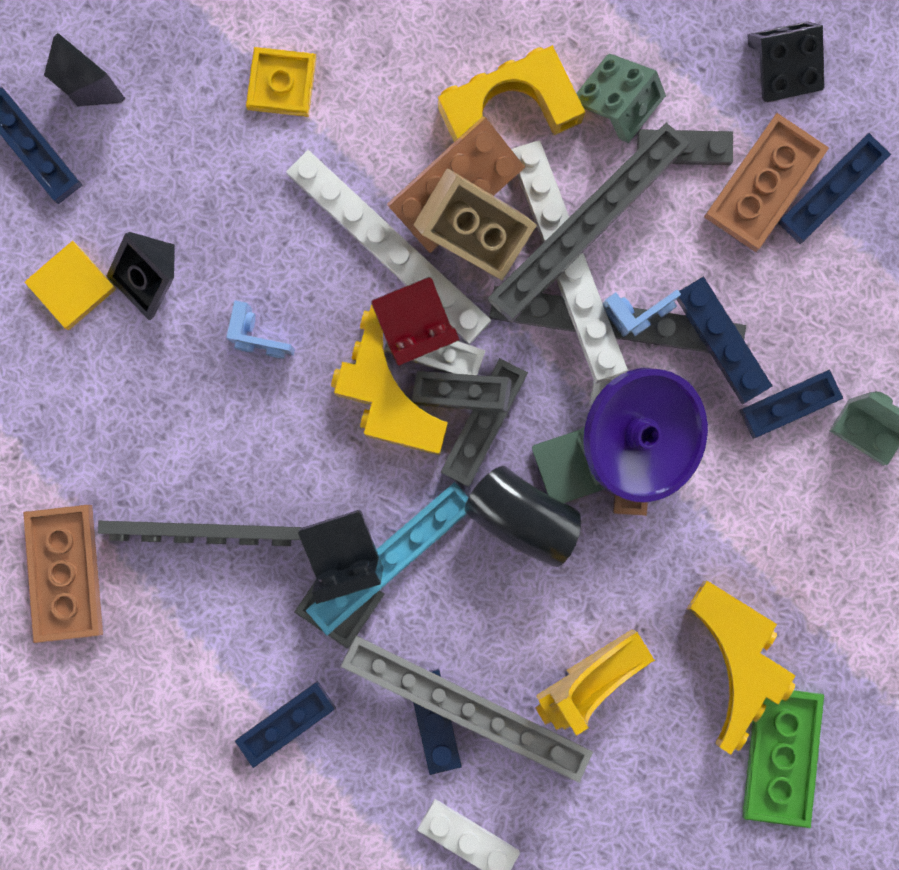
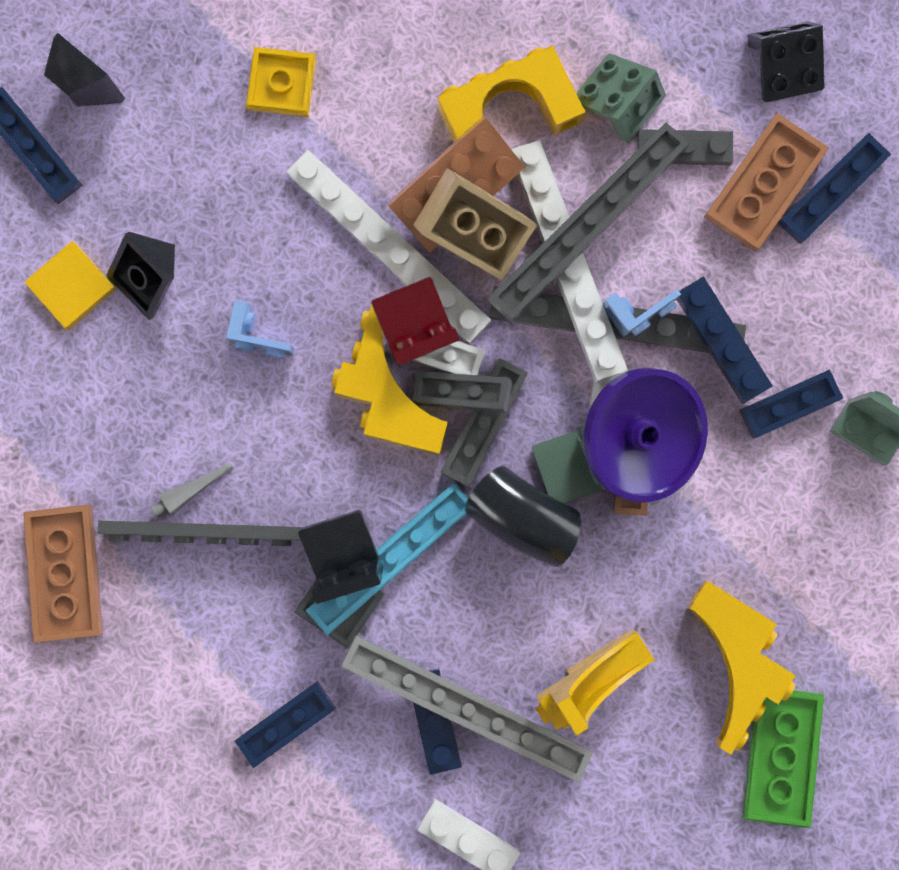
none -> light grey piece [151,463,233,518]

